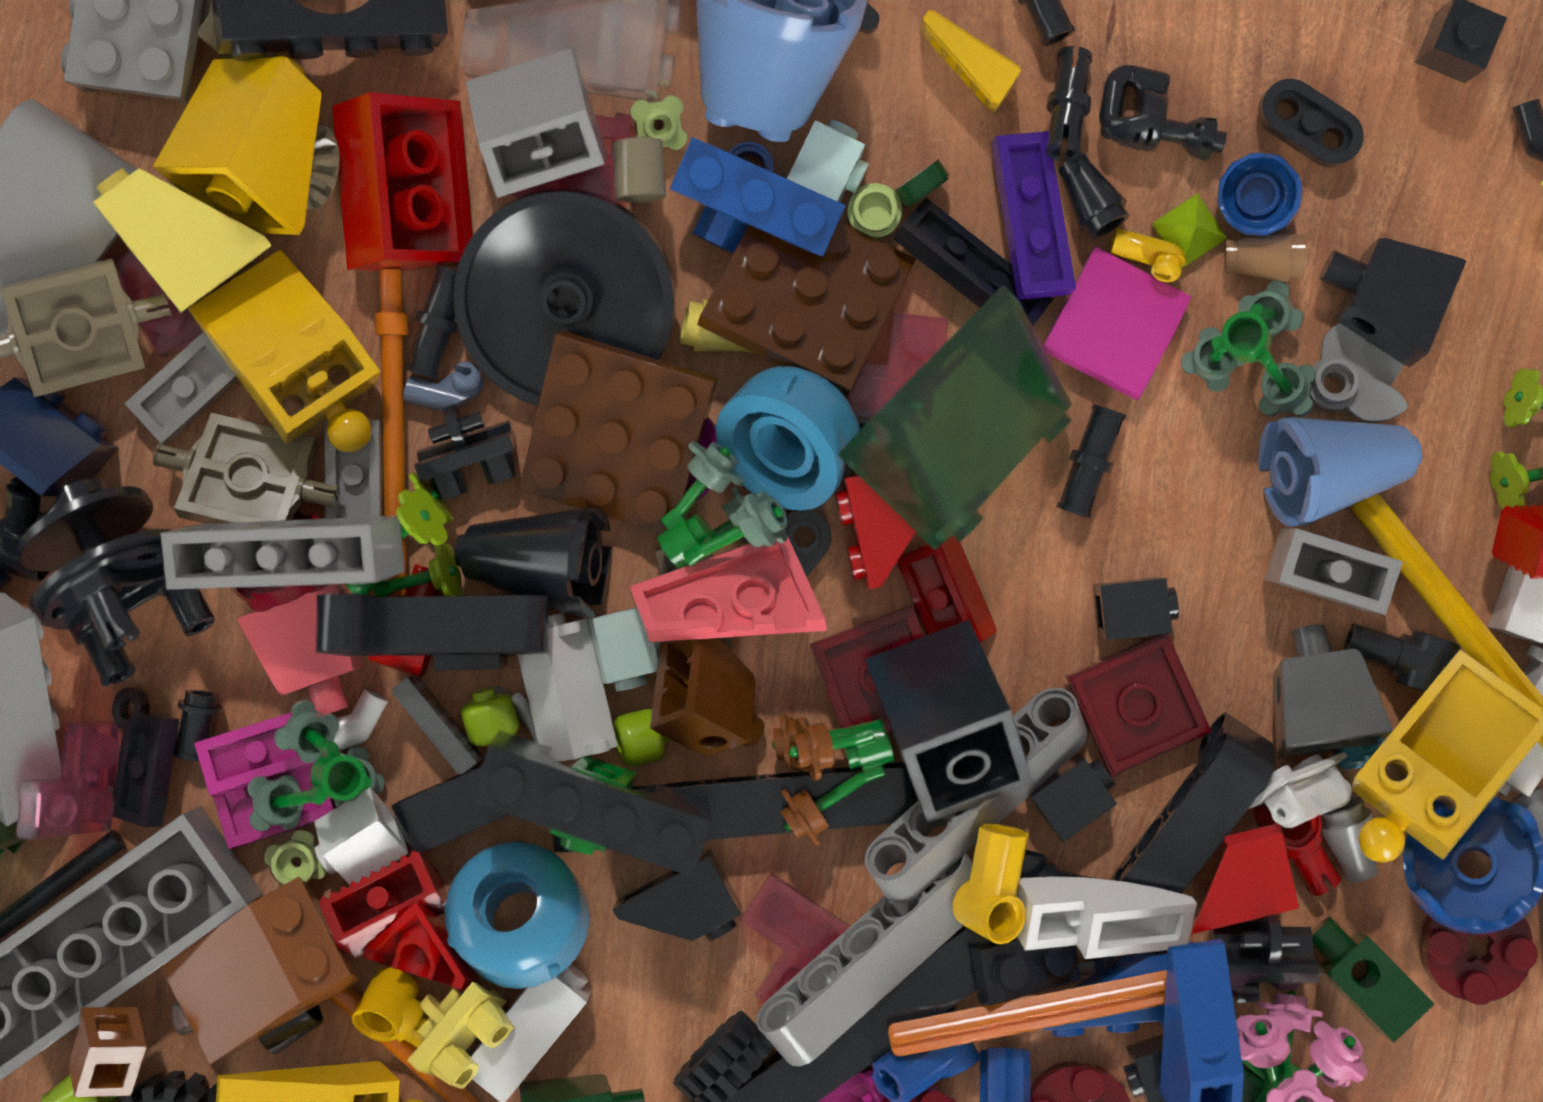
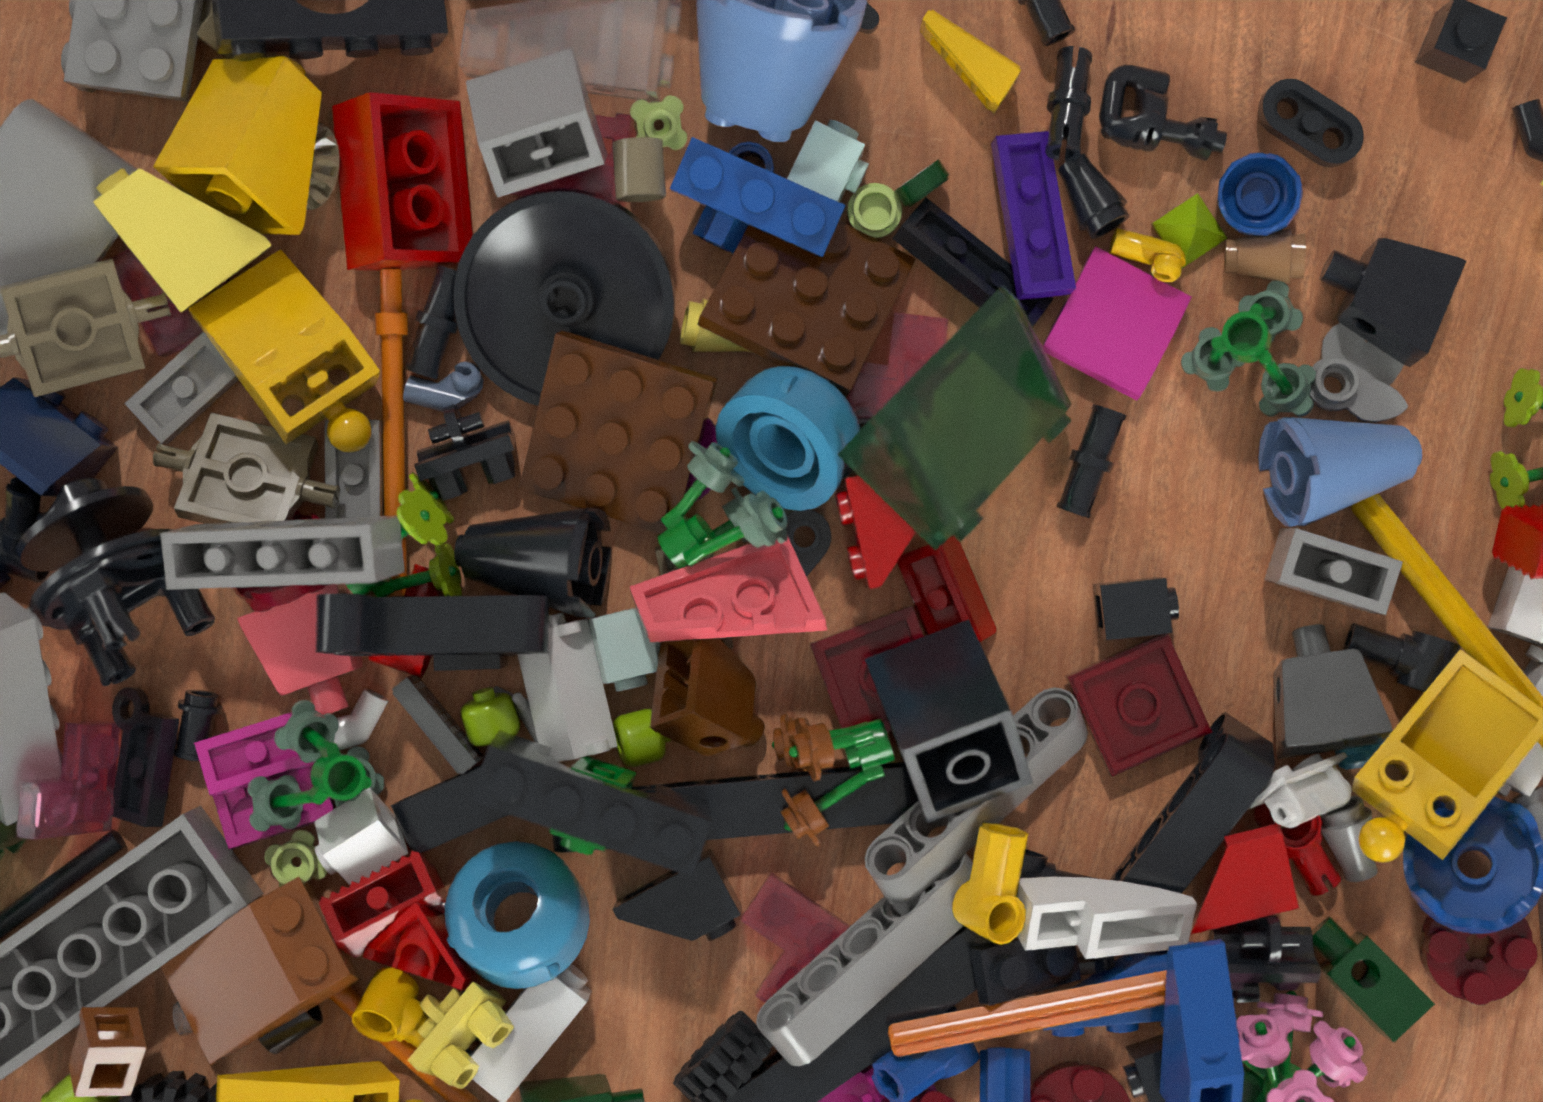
black brick [1029,754,1117,842] -> none

